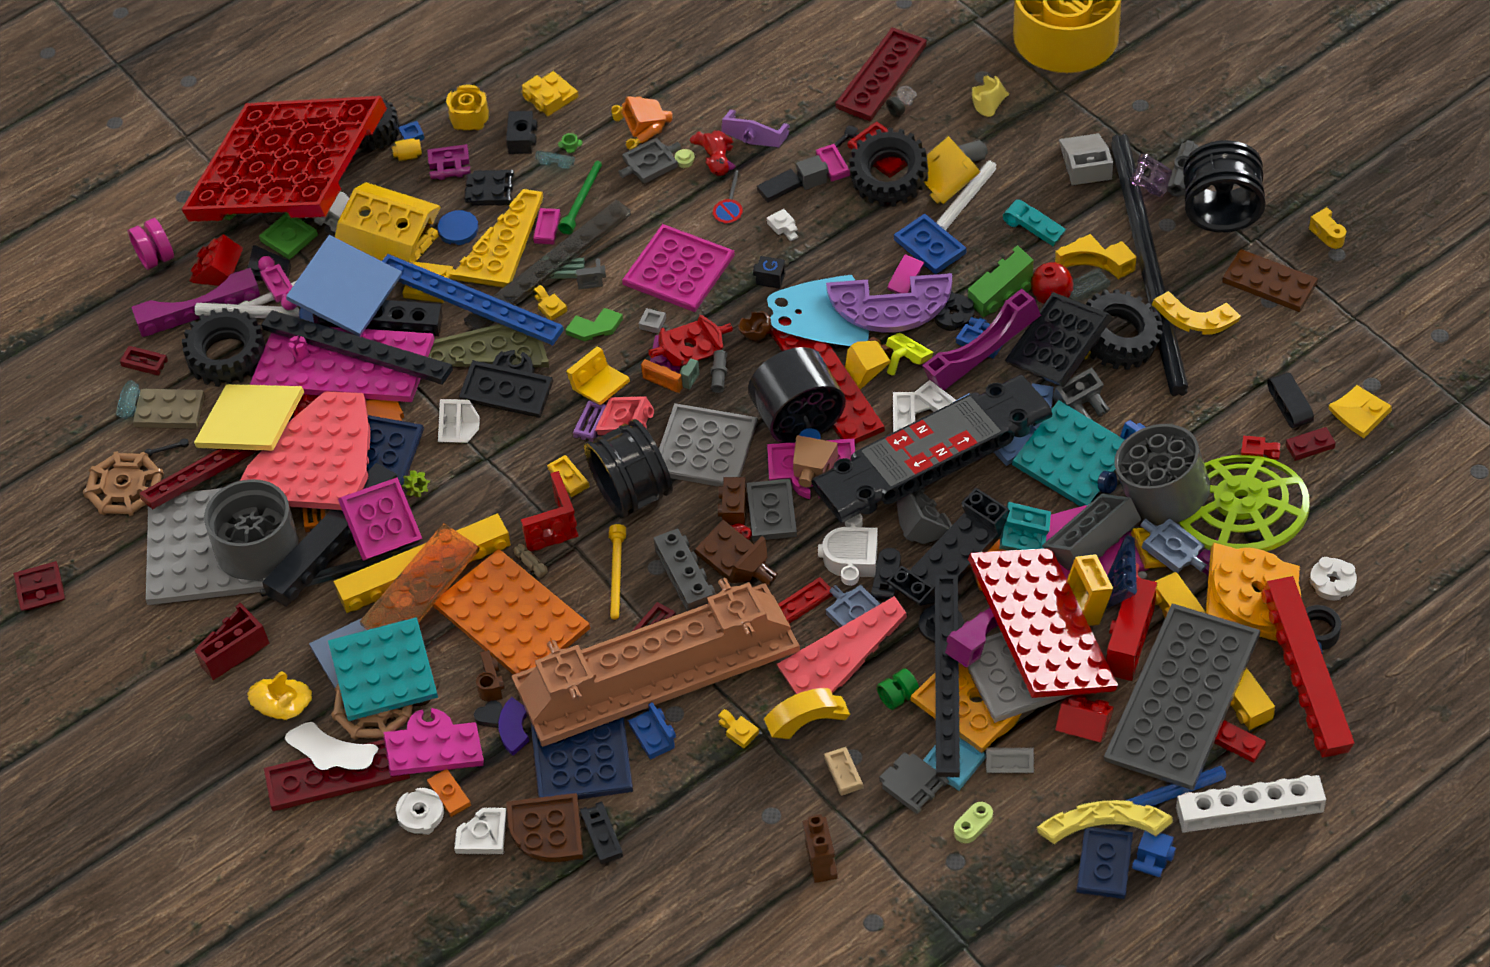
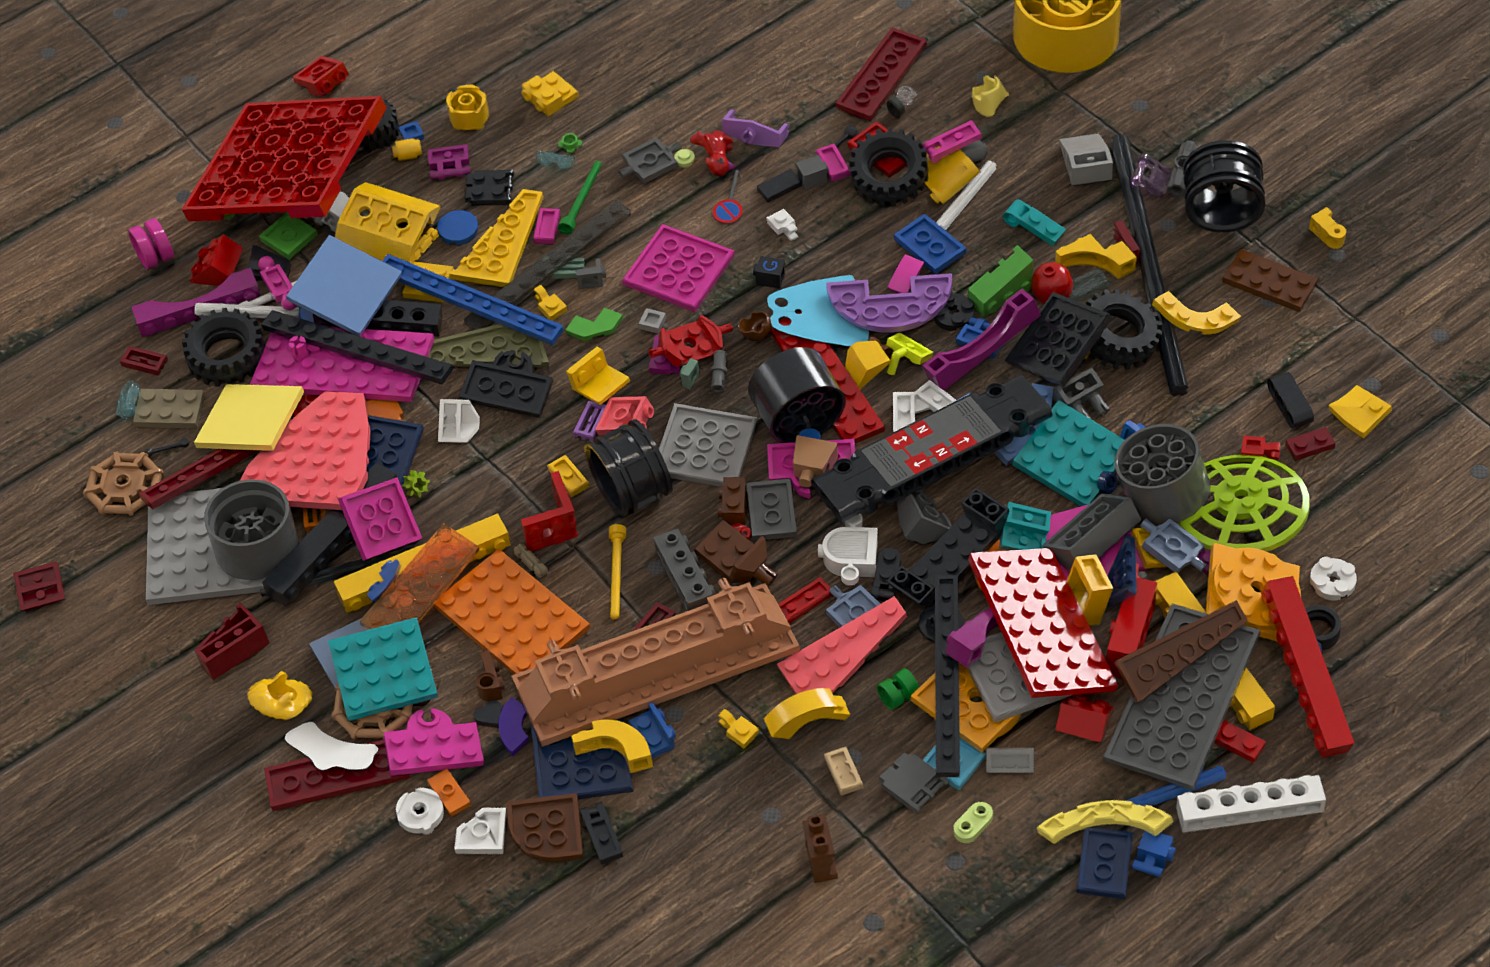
black brick [506,111,538,154] -> none
orange torso [611,96,672,151] -> none
orange plate [641,359,683,393] -> none
none -> red plate [292,56,349,97]
none -> blue slope [367,559,401,605]
none -> yellow arch [571,720,653,773]
none -> dark pink plate [922,120,982,163]
none -> dark red tile [1113,220,1139,263]
none -> reddish brown wing [1114,600,1248,704]

